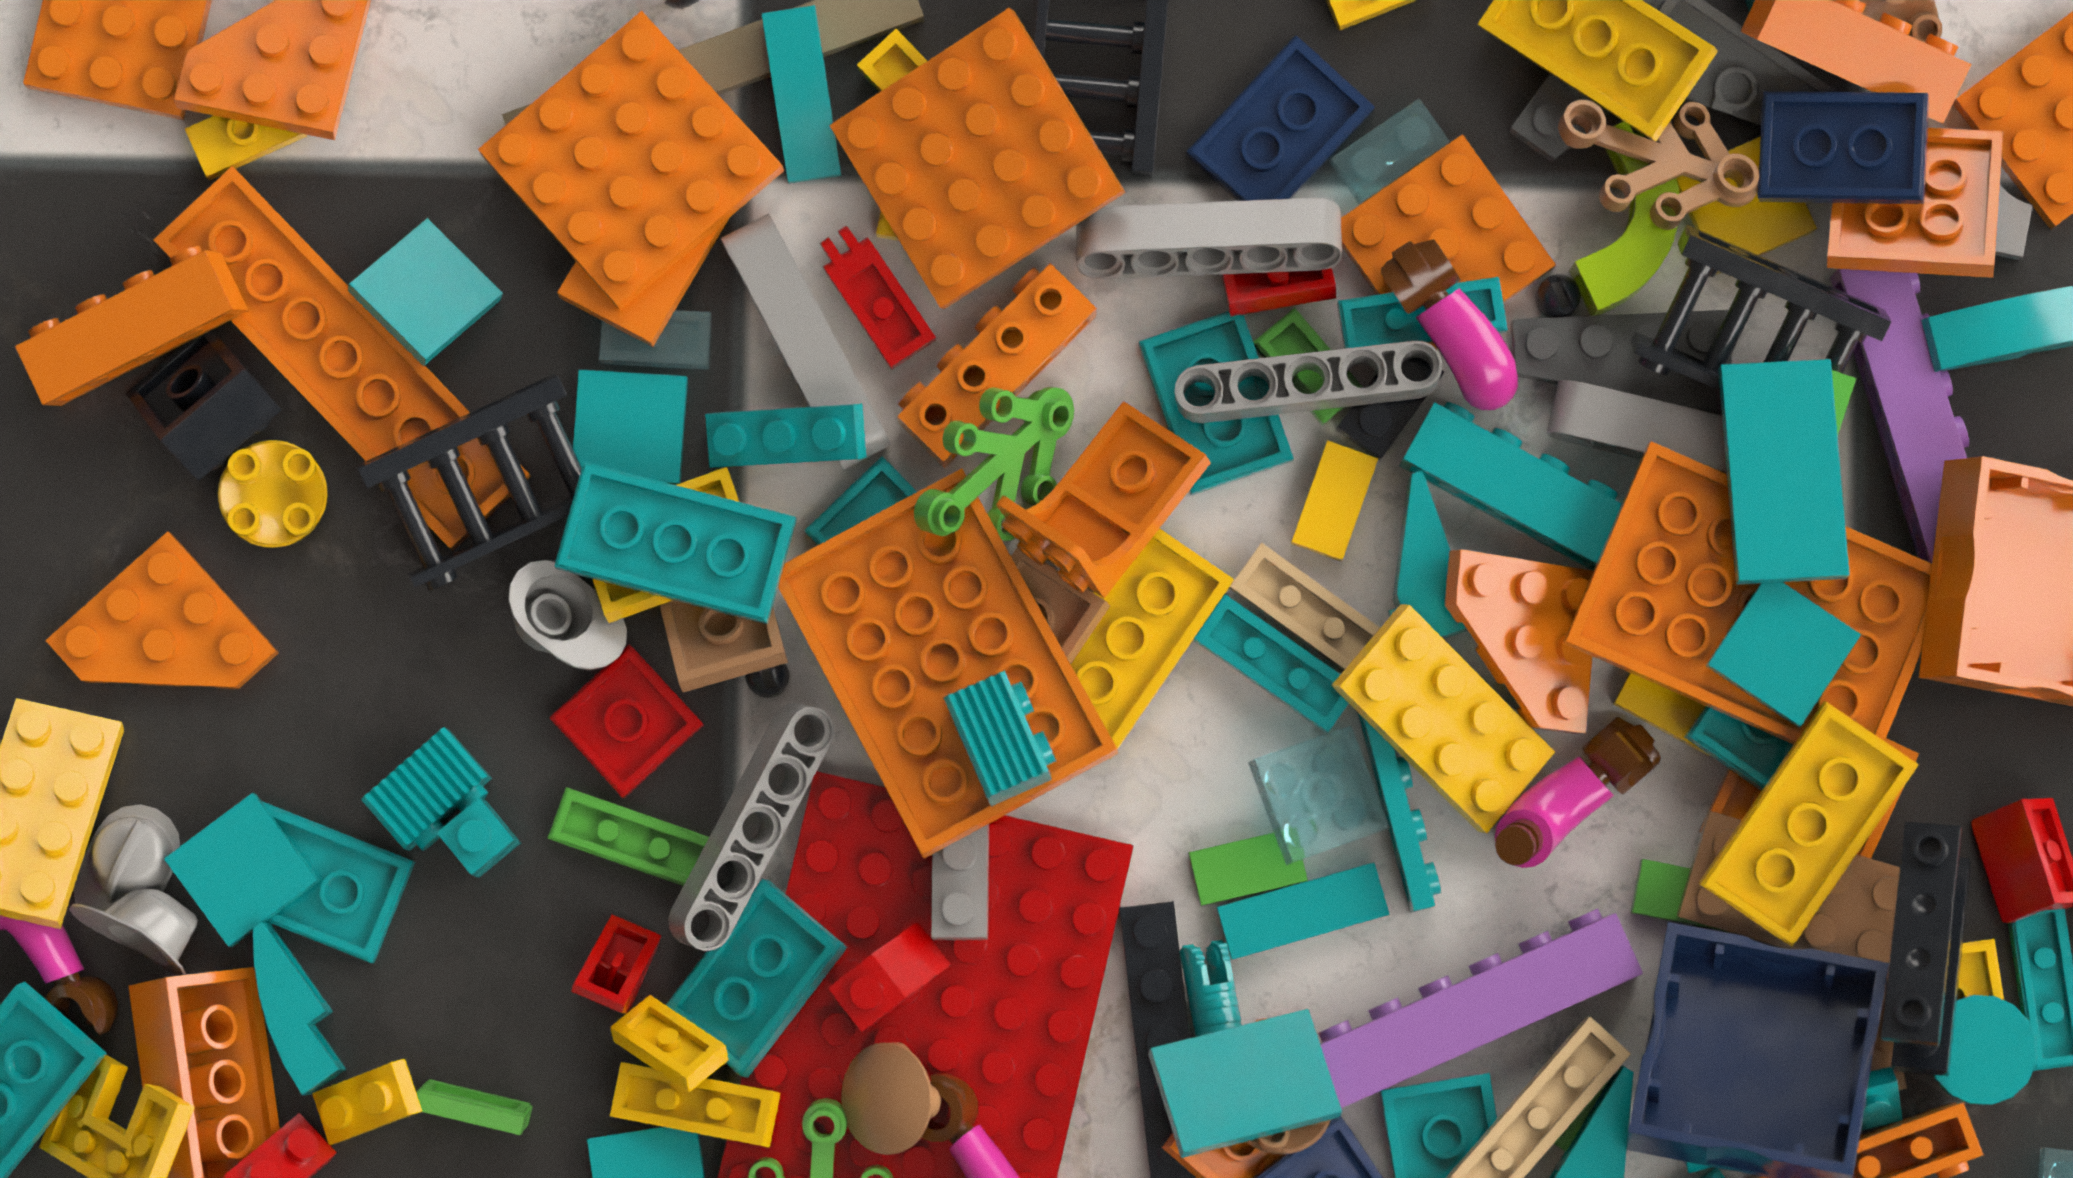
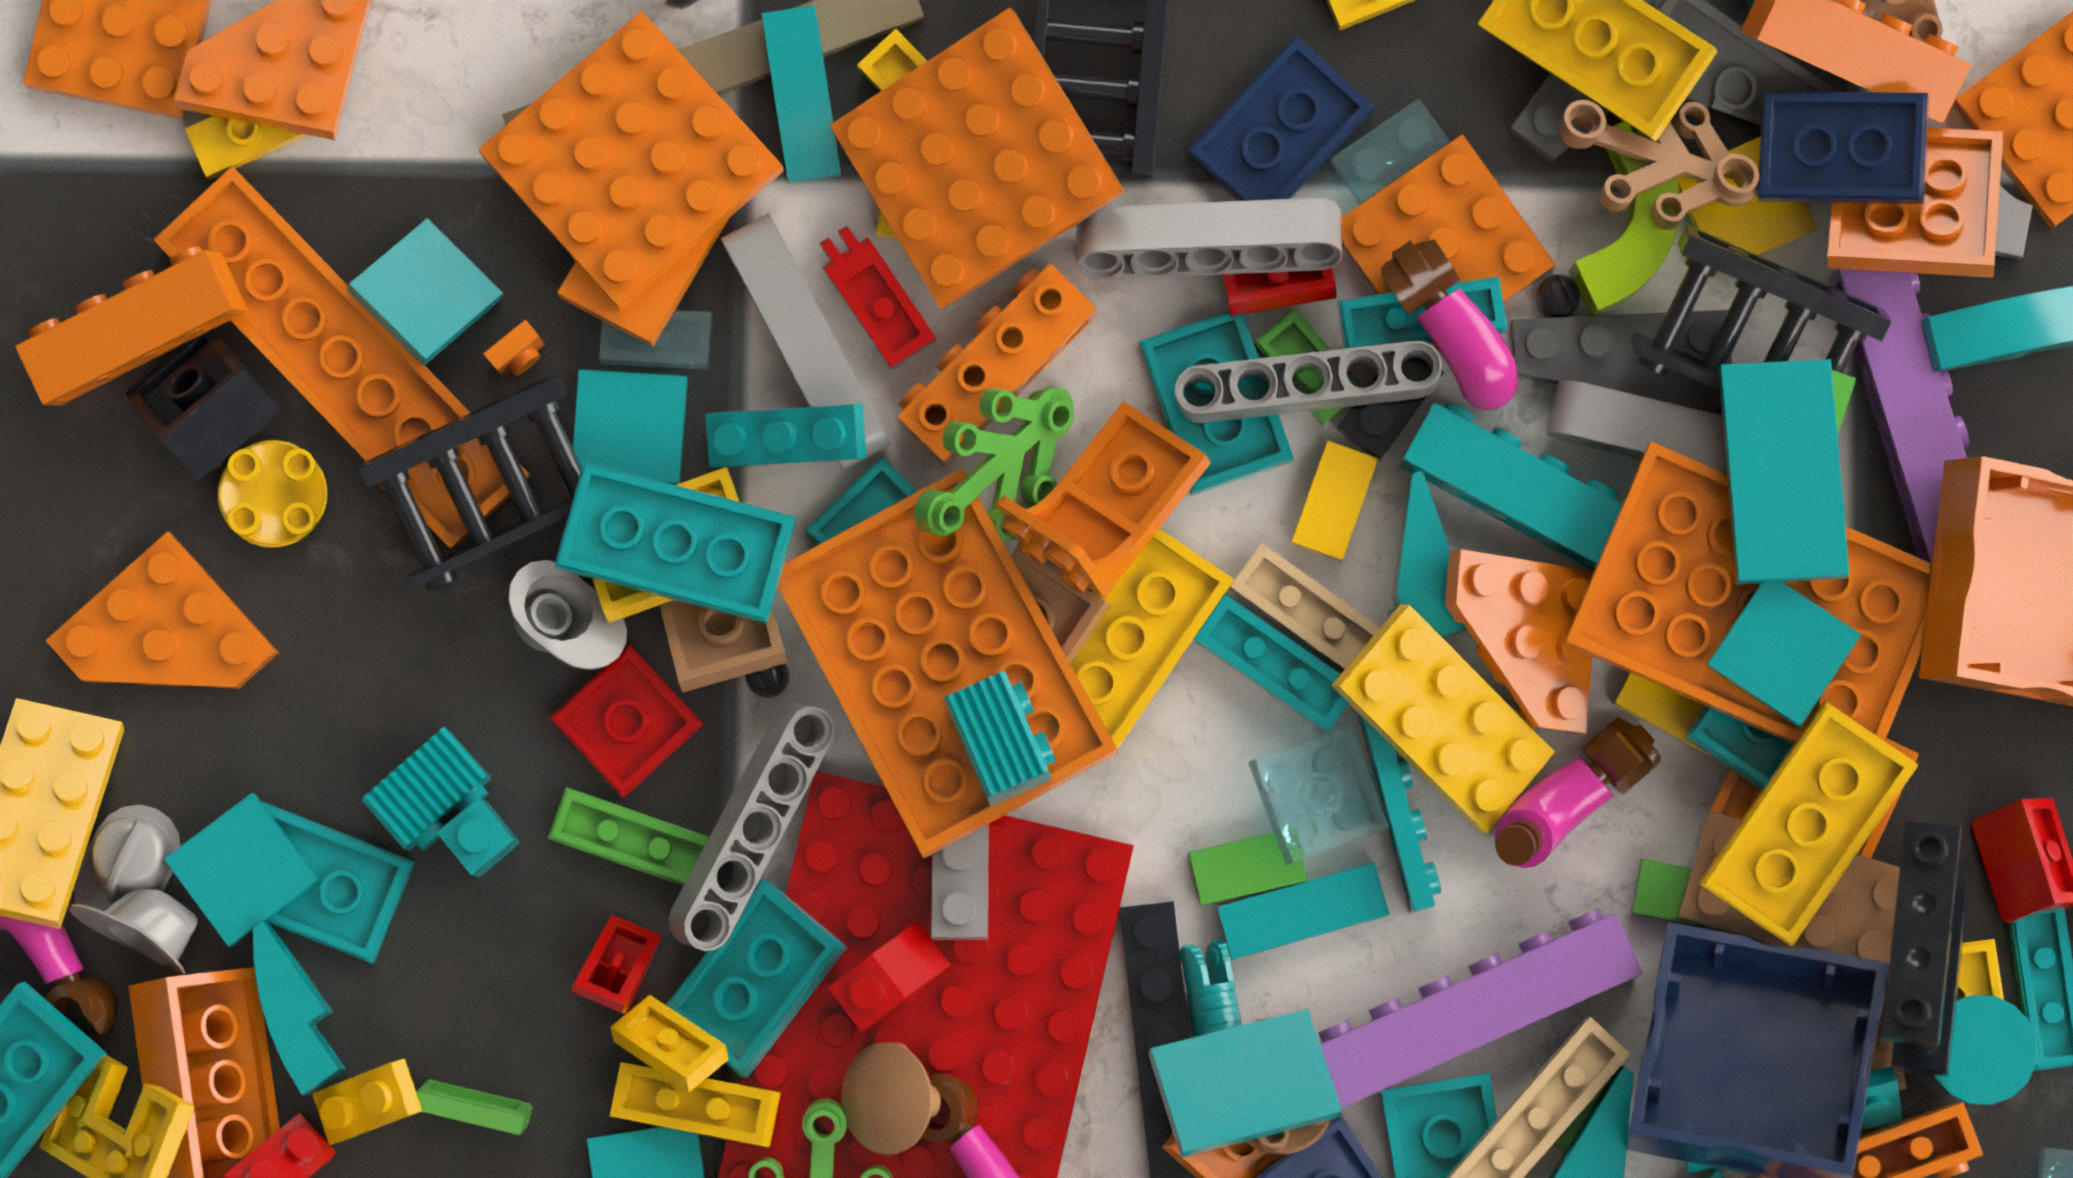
none -> orange plate [483,319,545,378]

